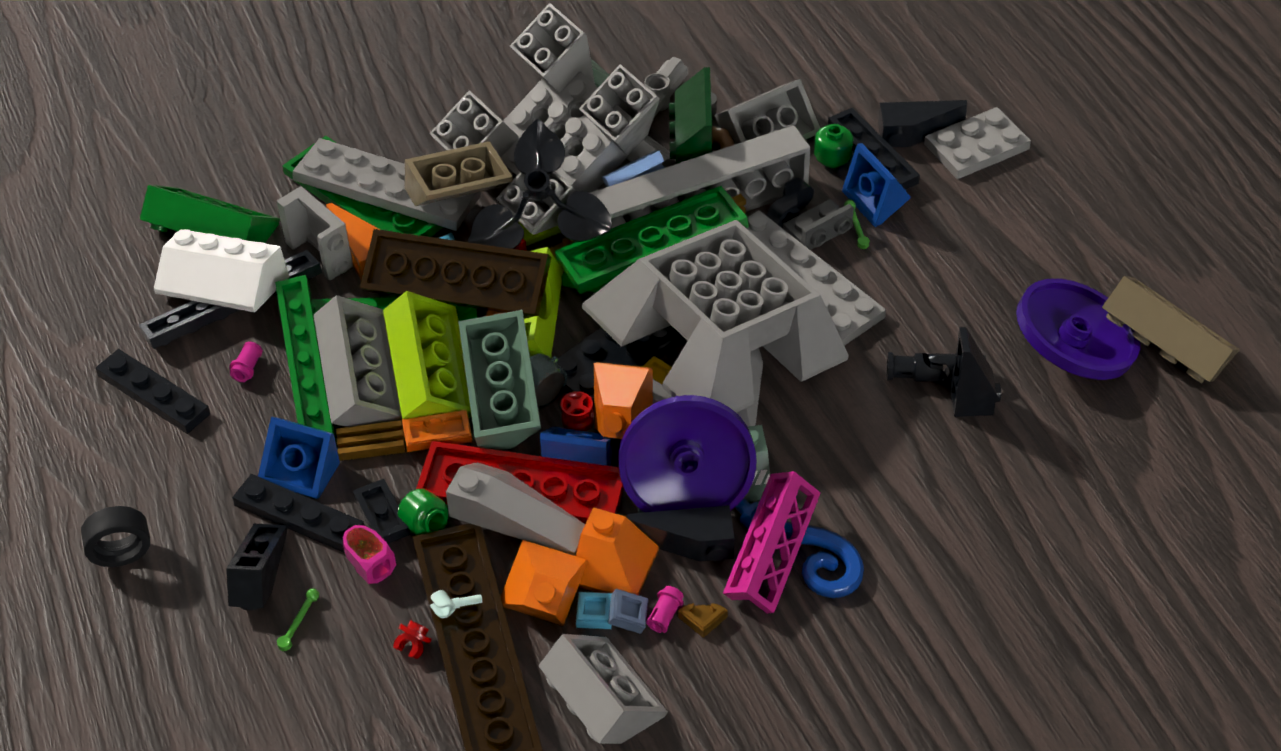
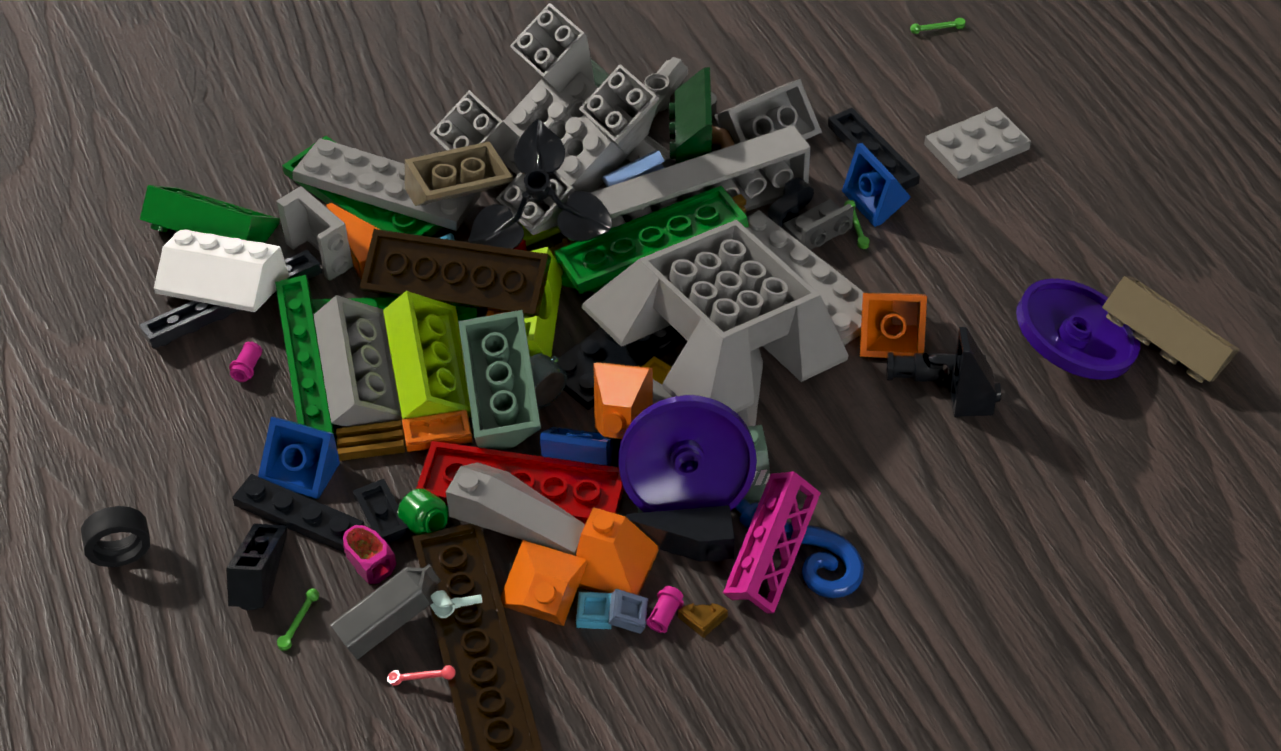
black plate [95,349,210,434] -> none
red plate [393,620,432,659] -> none
light grey slope [539,634,668,744] -> none
red wheel [561,391,594,431] -> none
green head [814,124,853,168] -> none
black slope [878,100,967,147] -> none
none -> dark grey piece [330,564,441,660]
none -> coral hinge [387,665,456,686]
none -> orange slope [860,293,927,358]
none -> bright green hinge [910,18,966,34]

